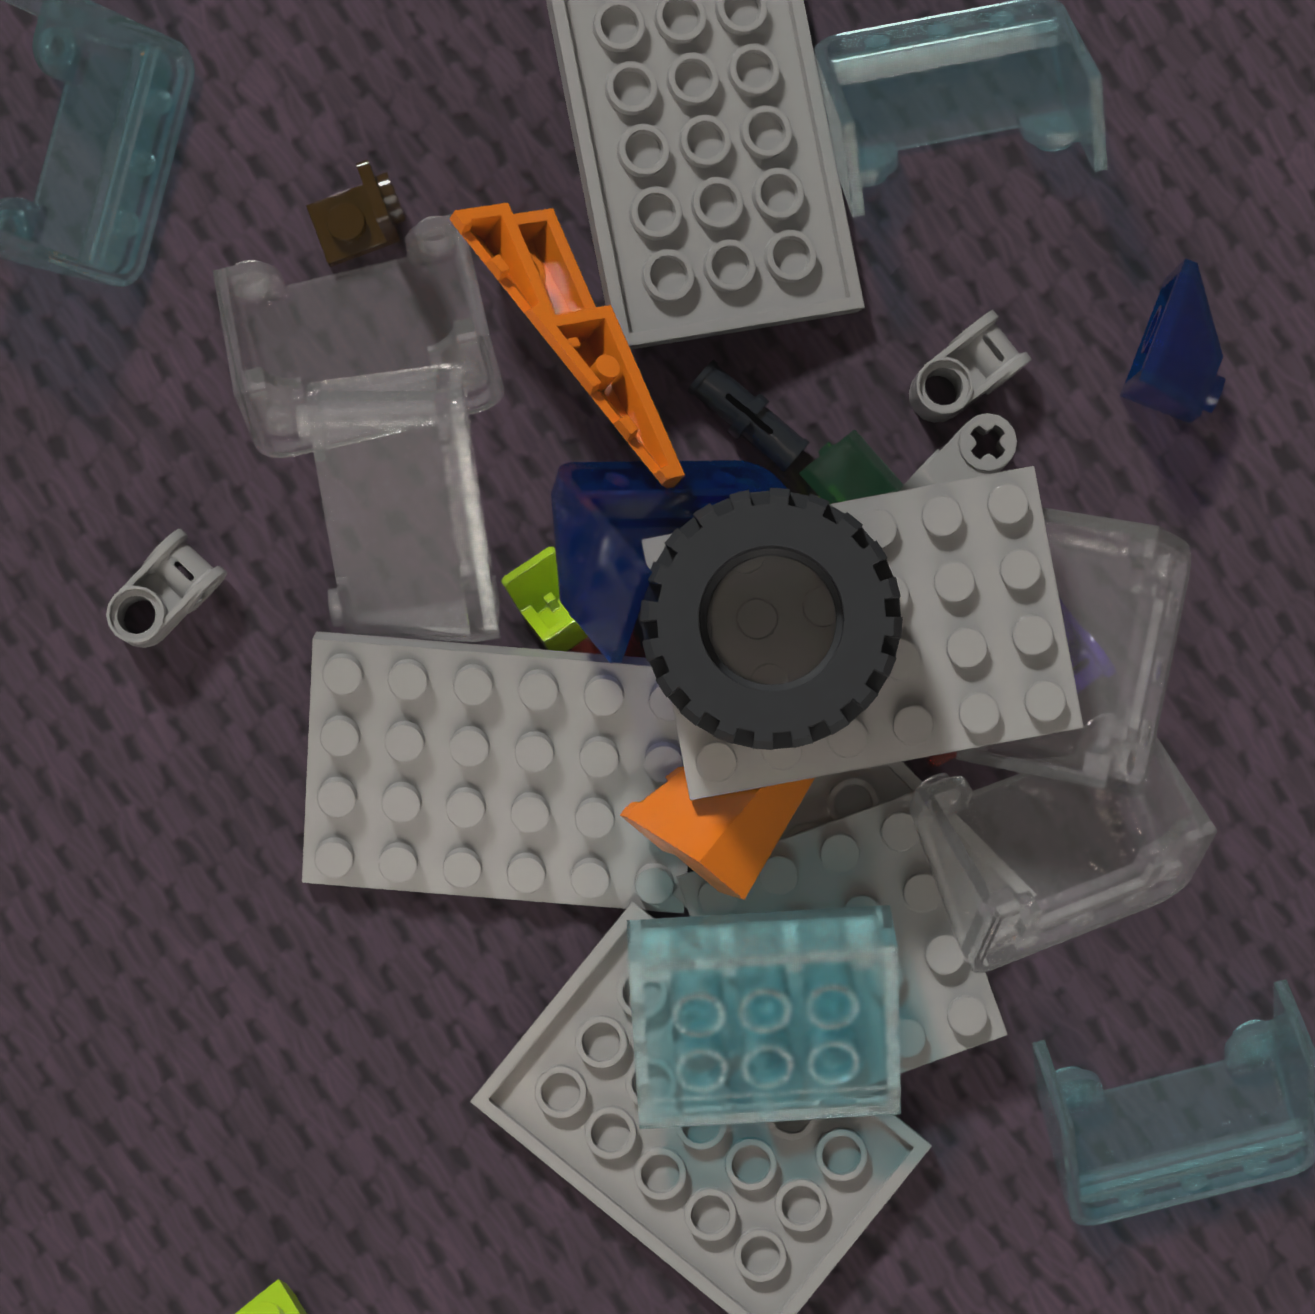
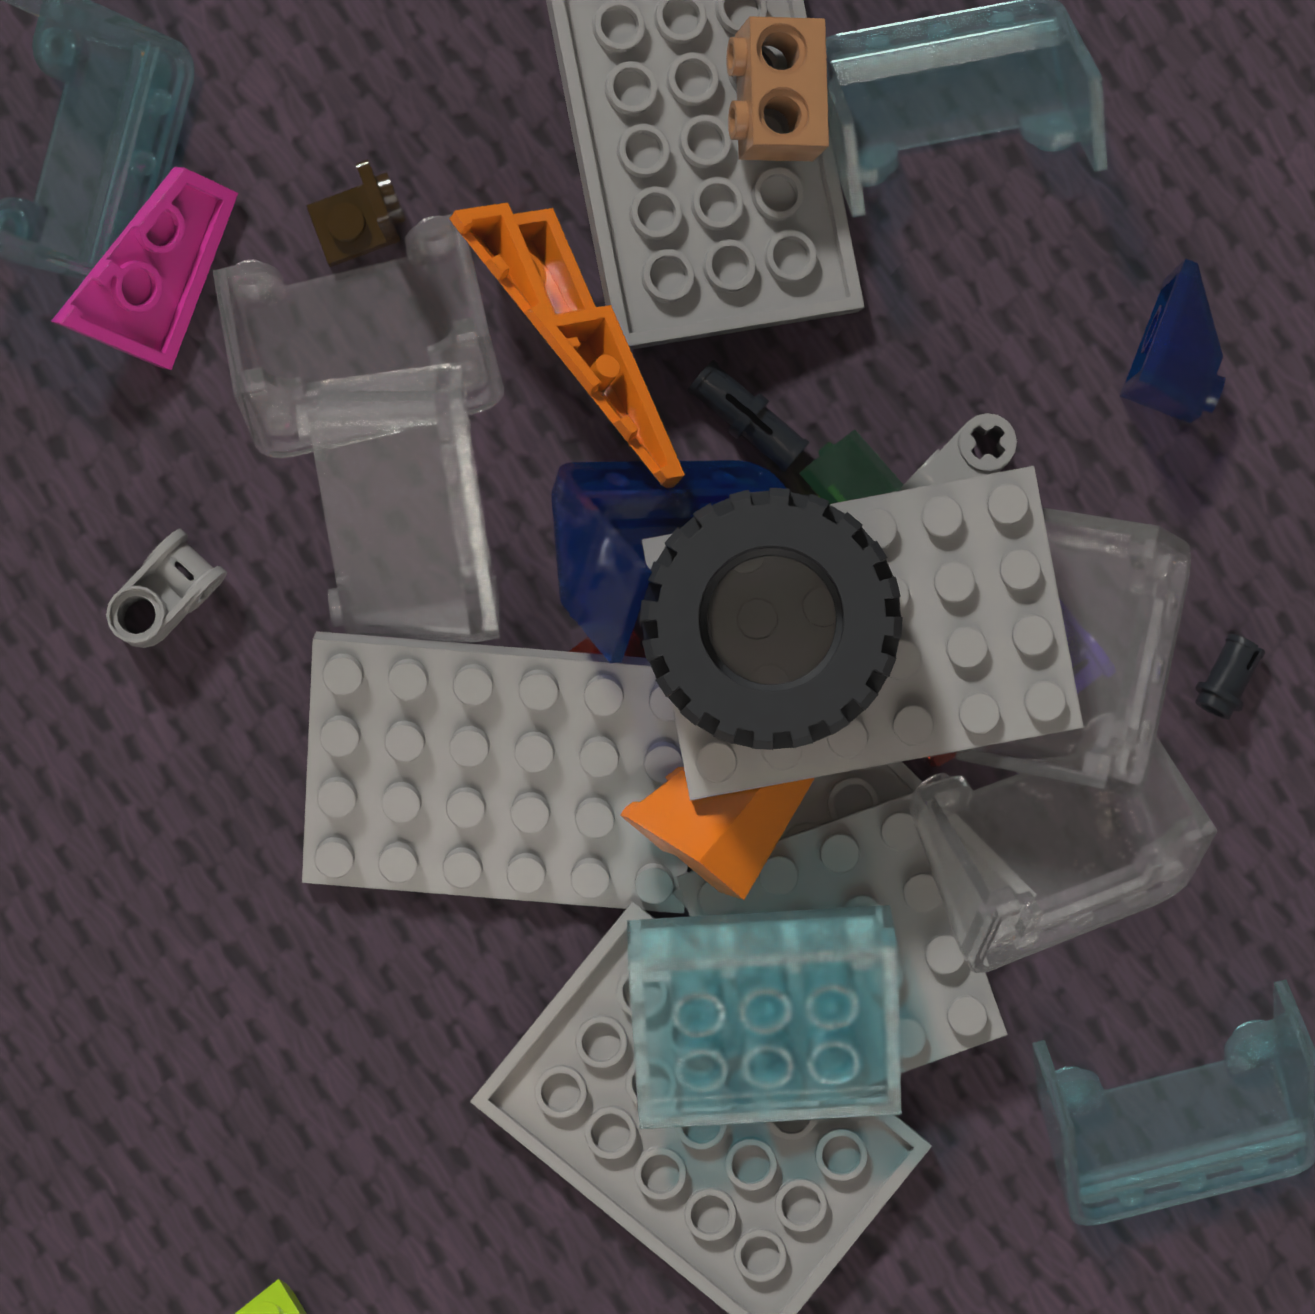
lime bracket [501,547,608,651] -> none
light grey piece [909,310,1032,423] -> none
none -> dark pink wing [51,167,238,370]
none -> medium nougat brick [726,16,829,162]
none -> black pin [1195,634,1265,720]

